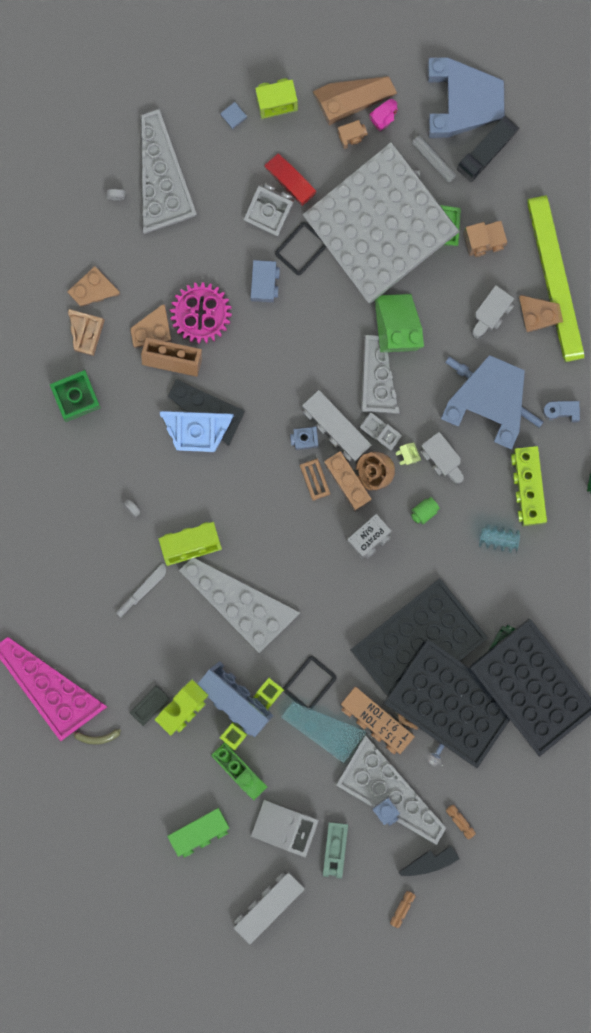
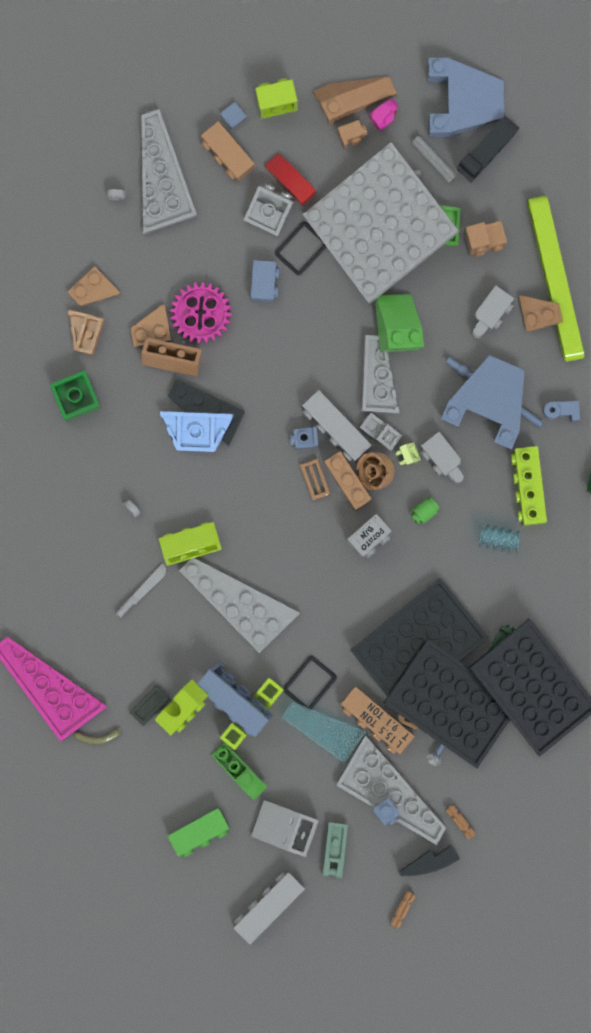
none -> medium nougat brick [201,121,255,182]

